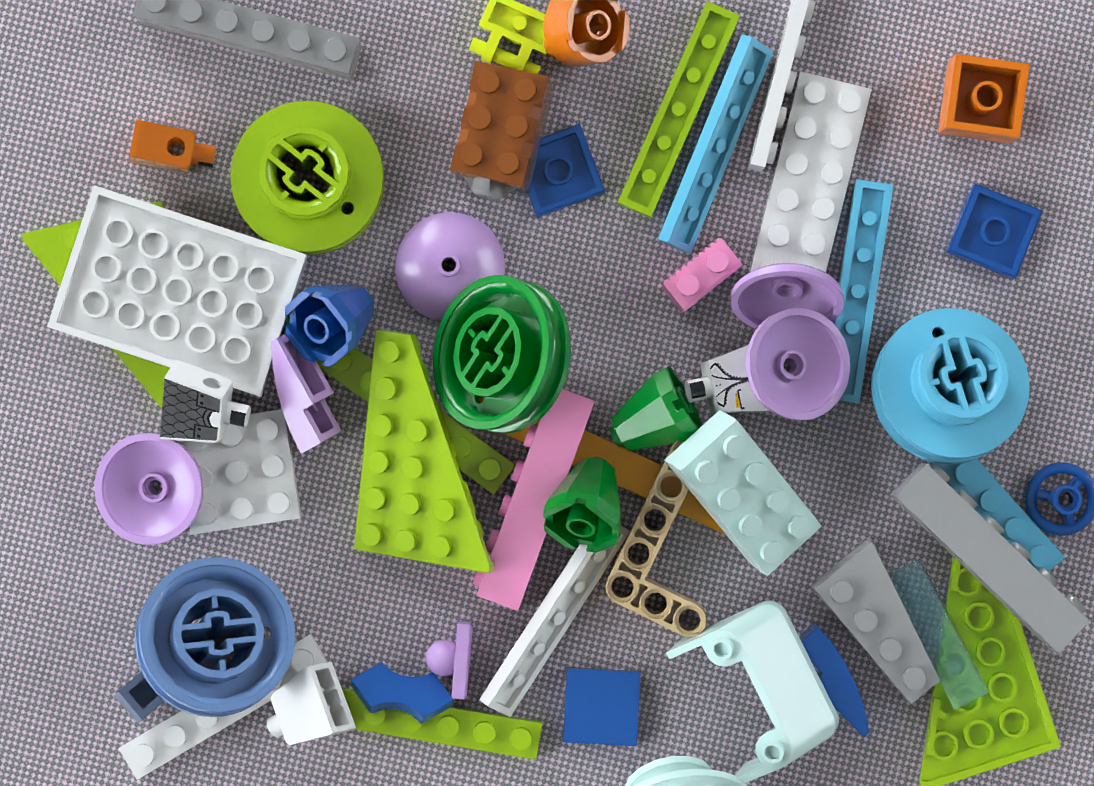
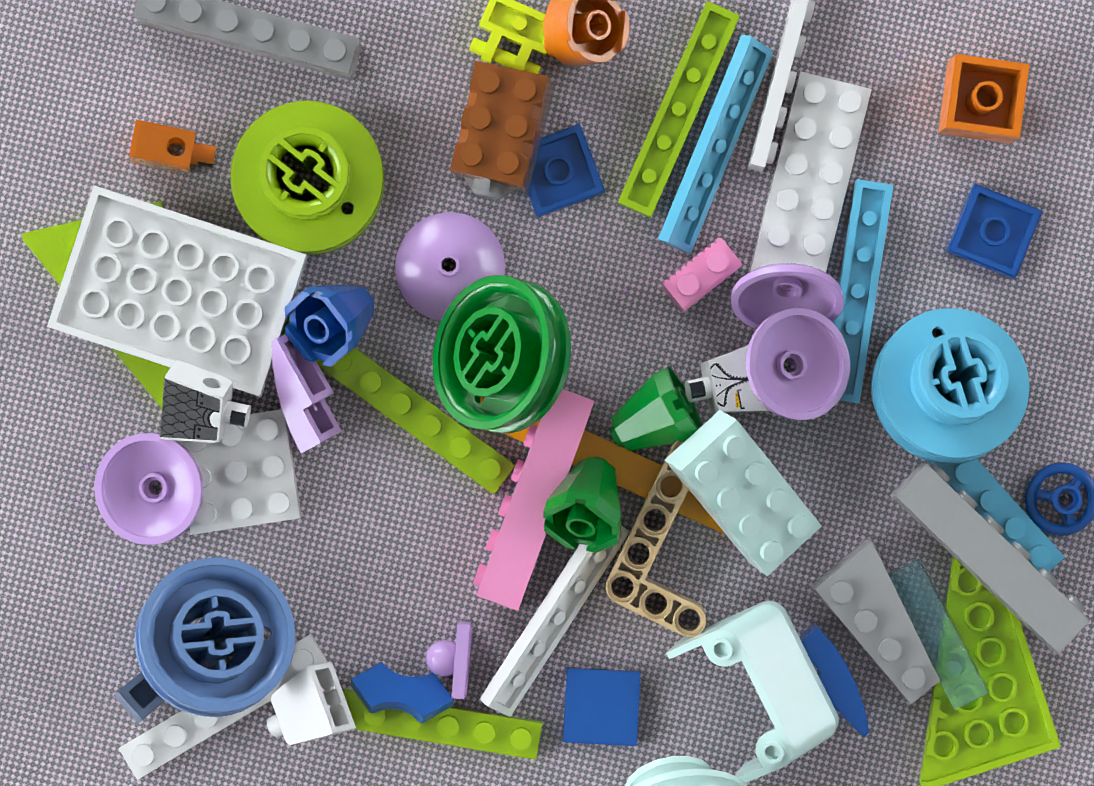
lime wing [354,329,494,573] -> none

